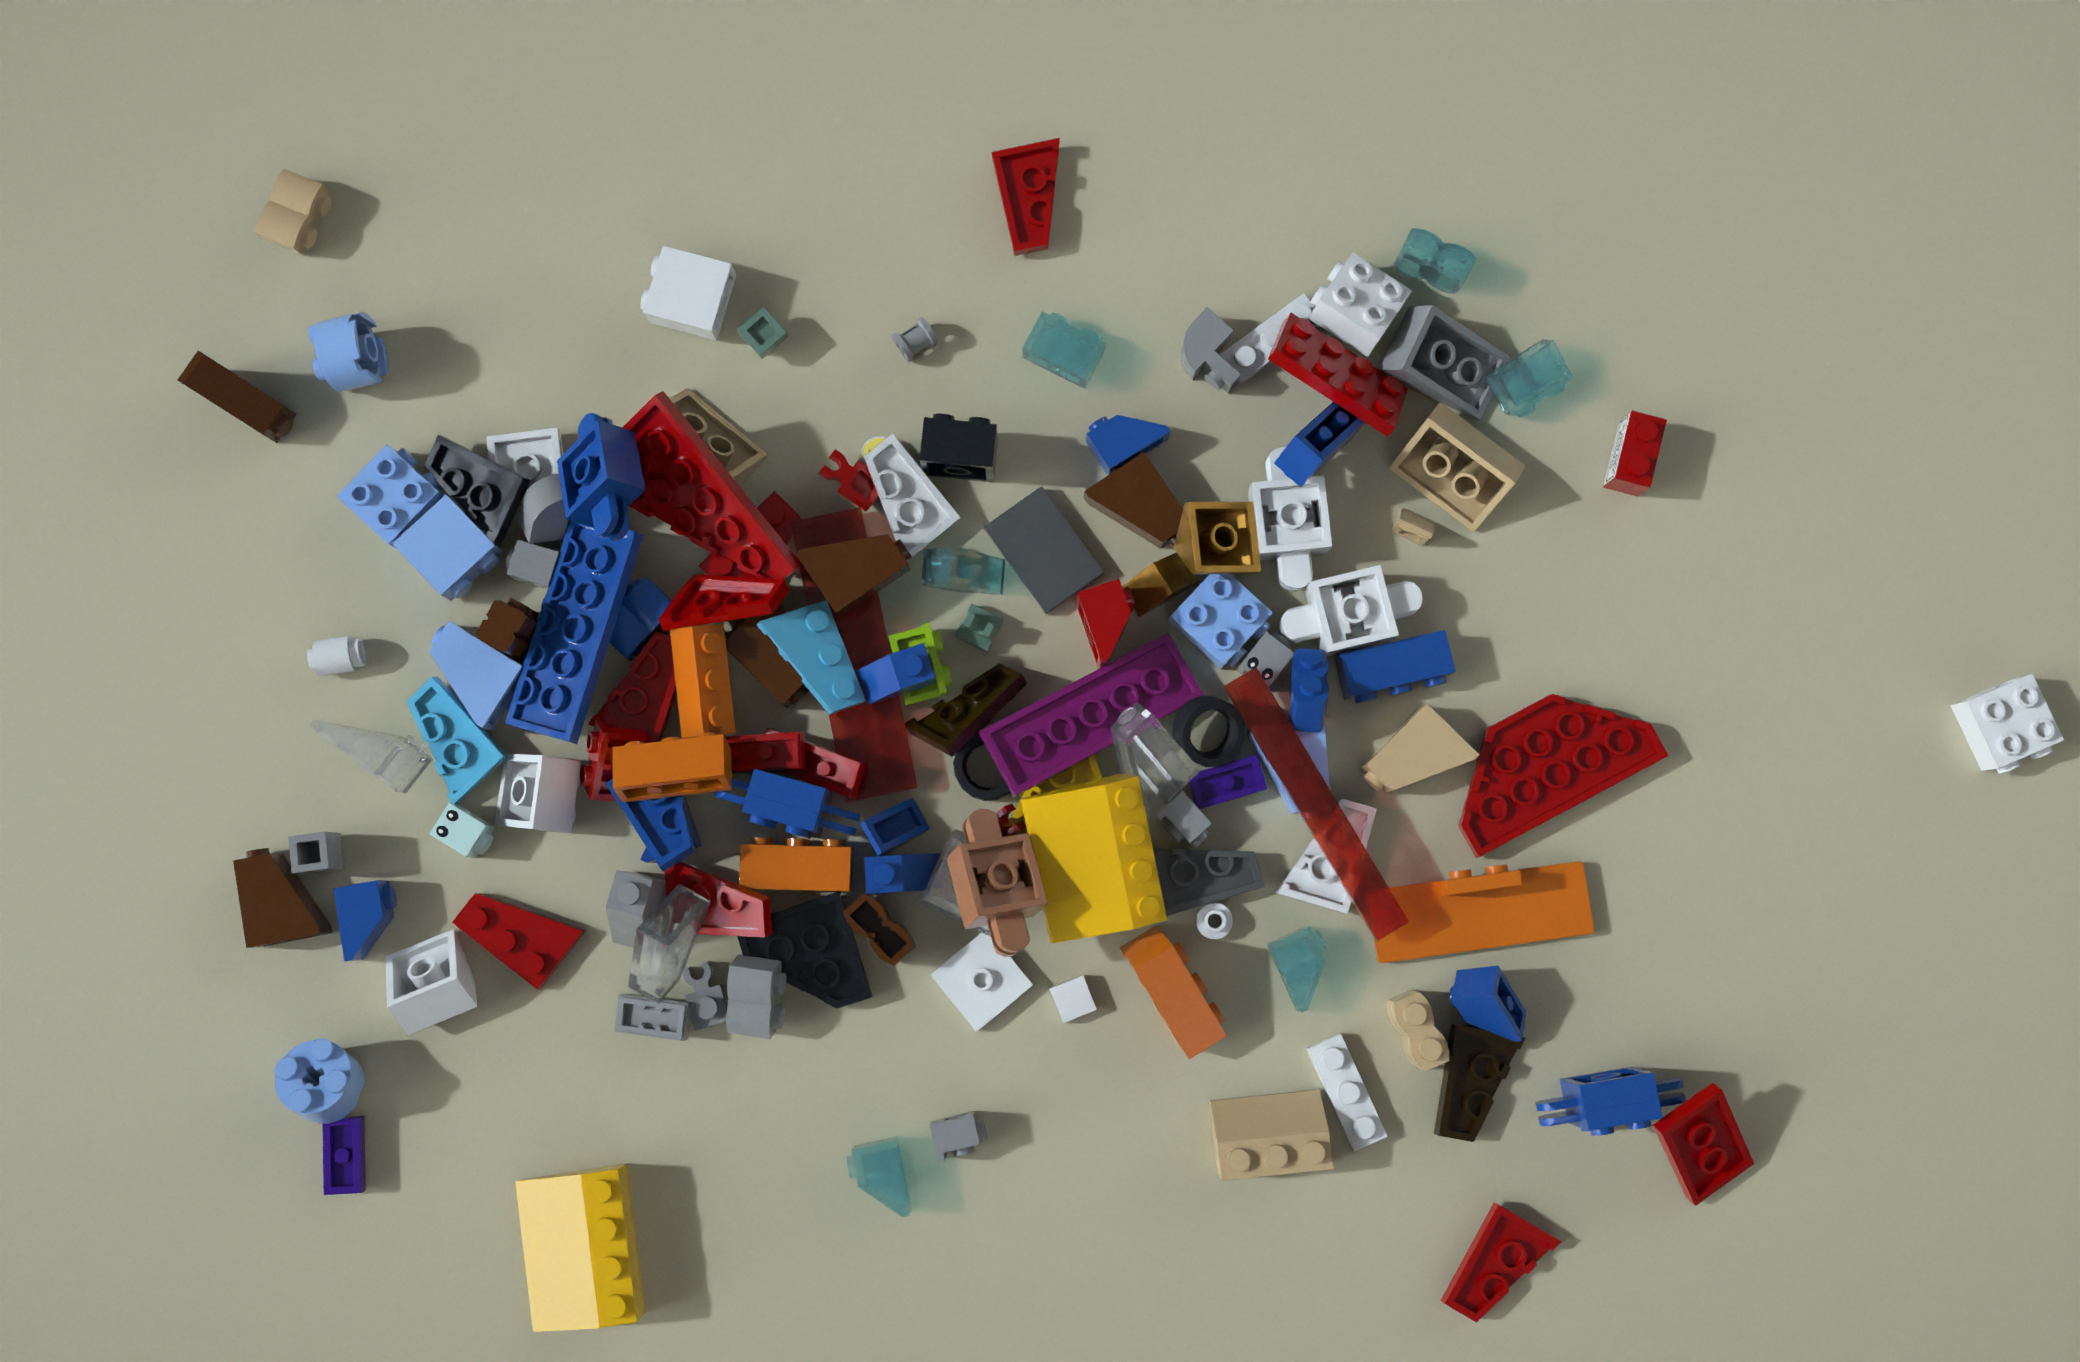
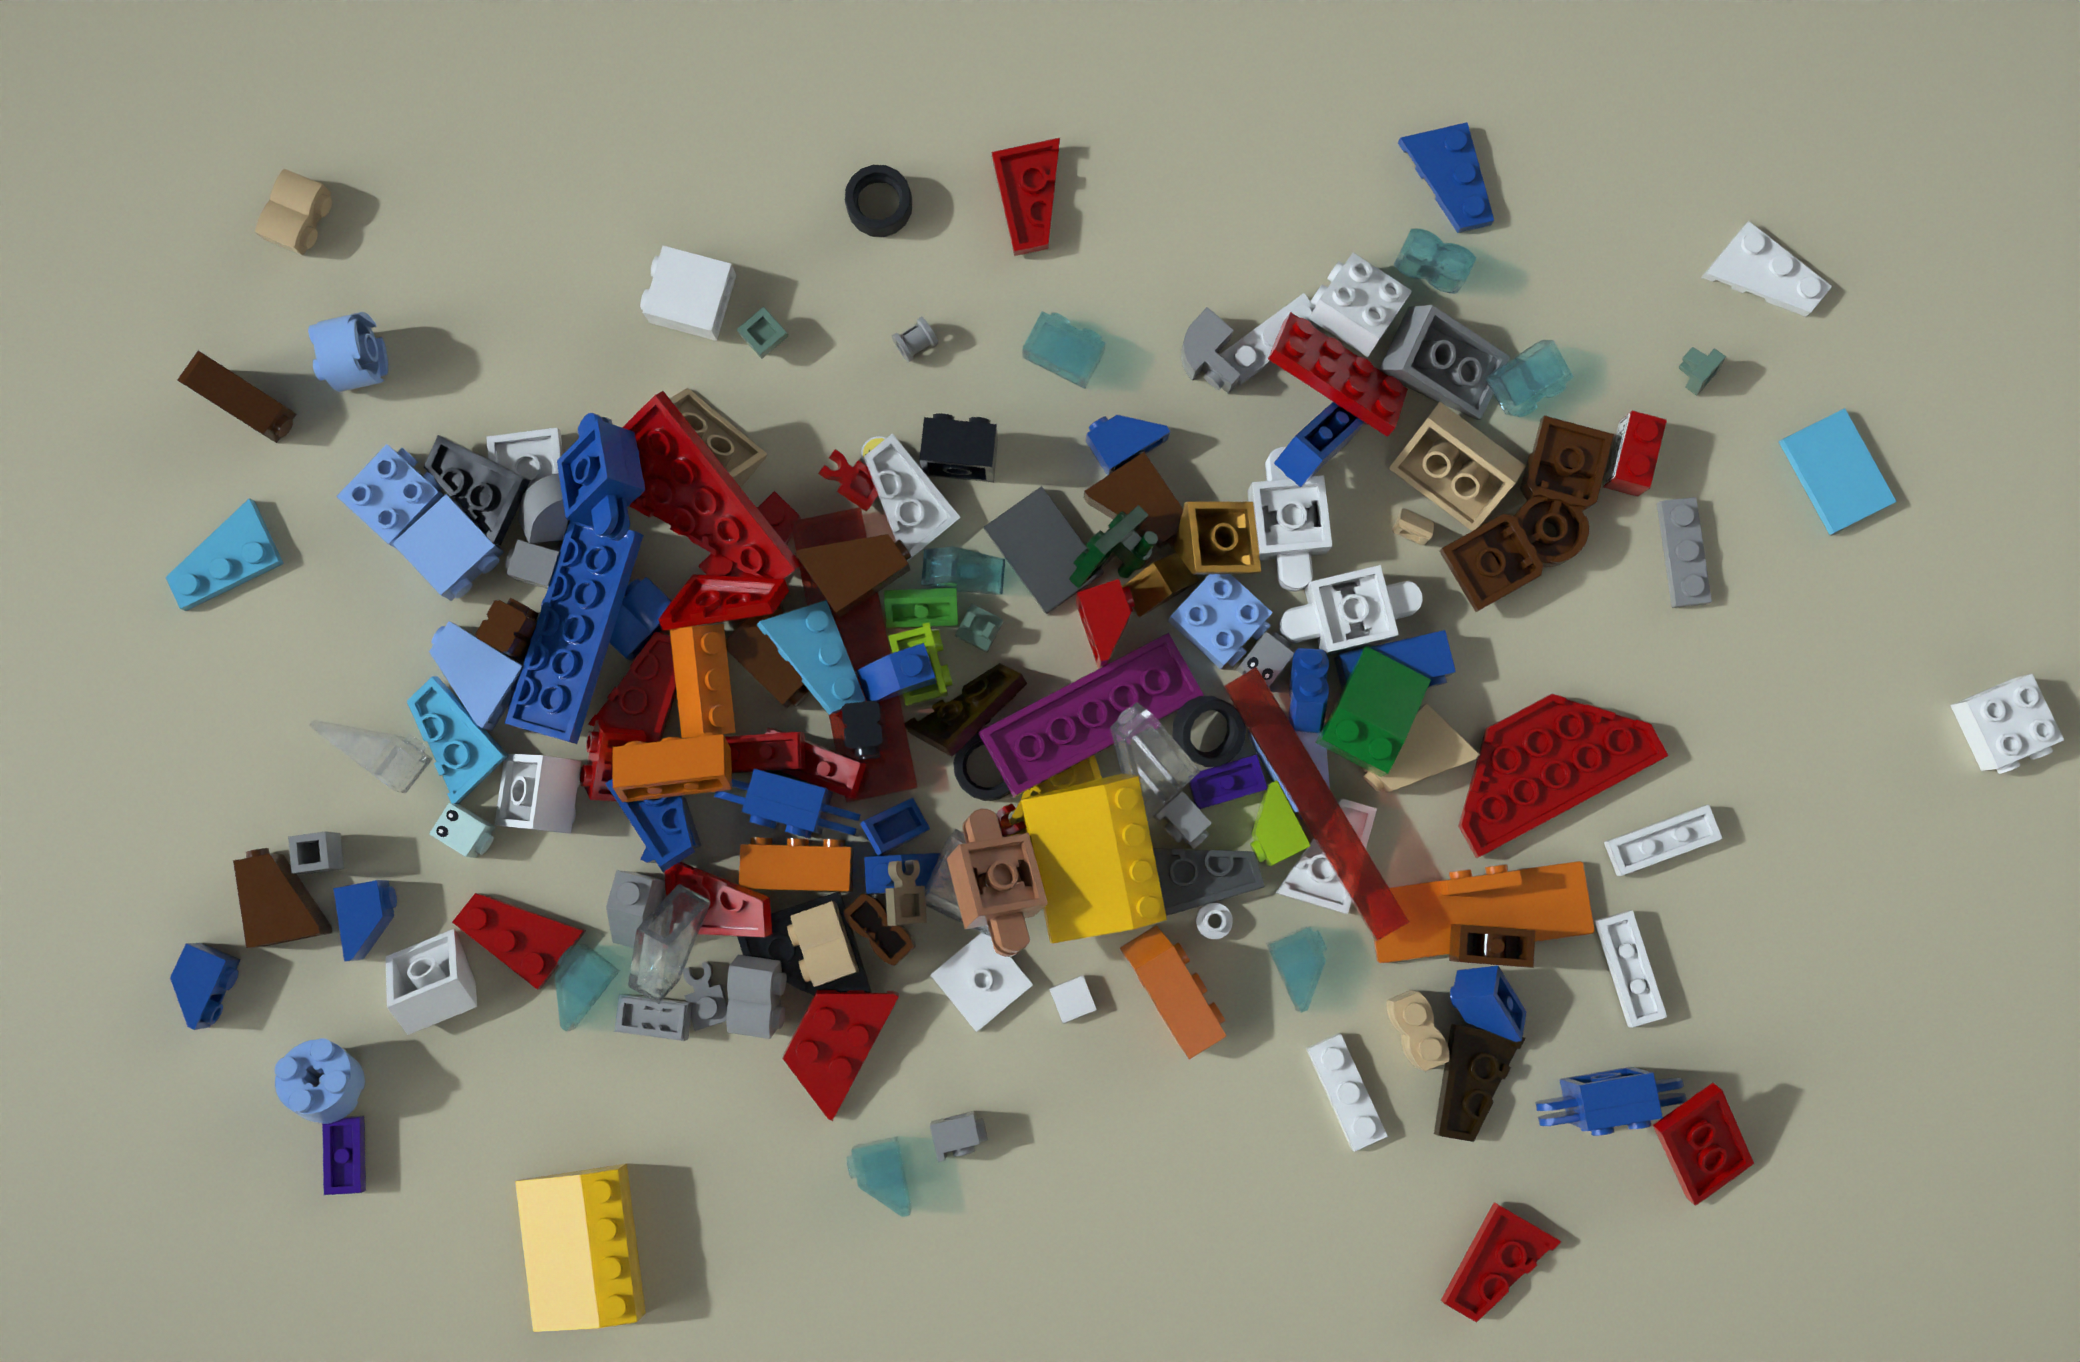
white brick [307,635,366,676] -> none
tan slope [1209,1089,1334,1181] -> none
none -> medium azure wing [165,498,284,611]
none -> blue slope [170,943,241,1030]
none -> clear light blue slope [555,944,620,1032]
none -> red wing [782,990,899,1121]
none -> tan brick [787,901,859,987]
none -> black brick [842,701,888,760]
none -> black tyre [845,164,913,237]
none -> bright green plate [884,588,958,628]
none -> dark tan plate [885,860,927,926]
none -> dark green plate [1069,505,1158,589]
none -> lime slope [1250,781,1311,866]
none -> green slope [1315,646,1431,777]
none -> blue wing [1398,122,1494,233]
none -> reddish brown plate [1439,415,1614,612]
none -> reddish brown brick [1449,924,1535,968]
none -> white plate [1594,910,1667,1028]
none -> white plate [1604,805,1723,876]
none -> light grey plate [1657,497,1712,608]
none -> sand green tile [1679,347,1726,396]
none -> white wing [1701,221,1832,317]
none -> medium azure tile [1779,408,1897,535]

